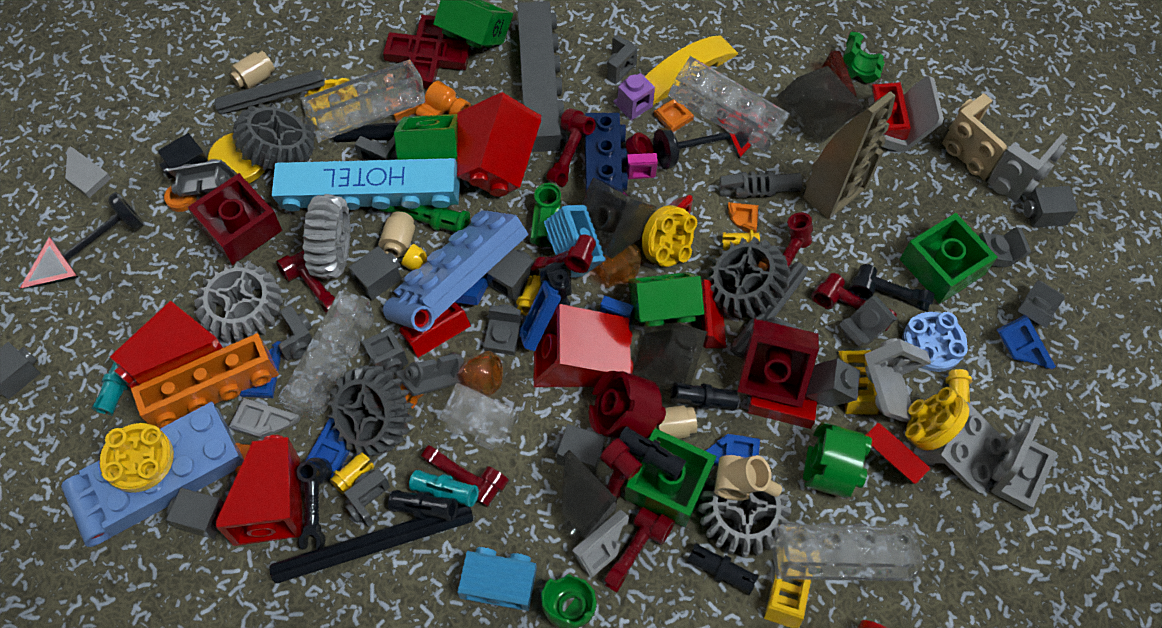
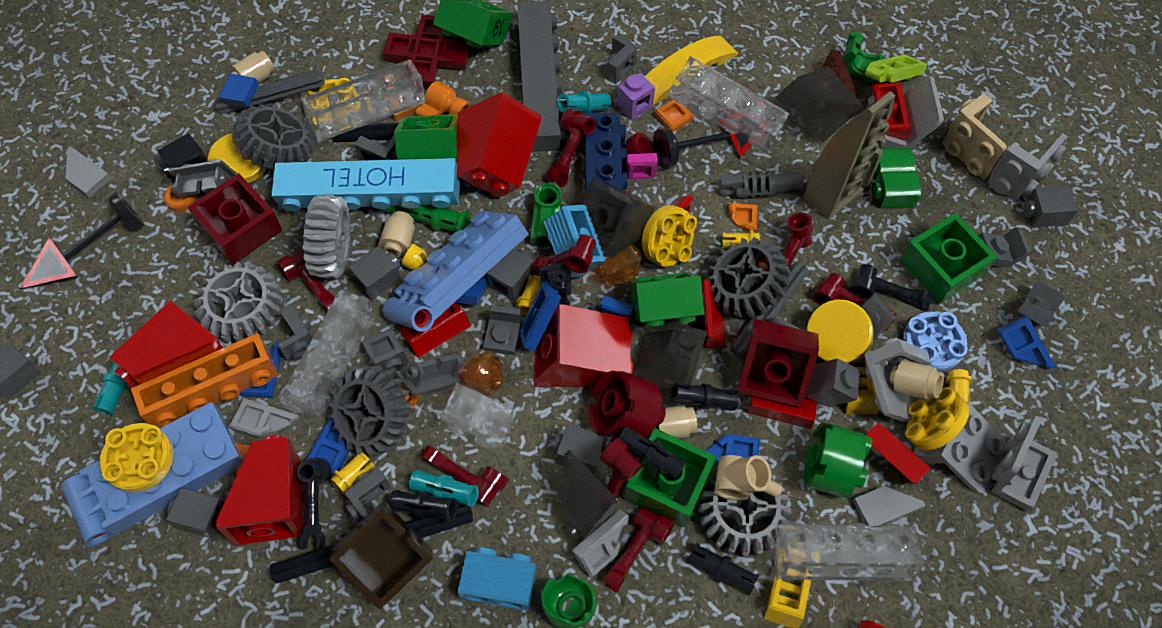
none -> blue tile [219,73,259,107]
none -> dark brown piece [329,500,433,610]
none -> teal pin [557,91,611,114]
none -> yellow tile [807,299,873,363]
none -> light grey tile [852,486,926,531]
none -> lime hinge [865,54,927,83]
none -> green brick [872,148,921,208]
none -> tan brick [890,360,944,400]

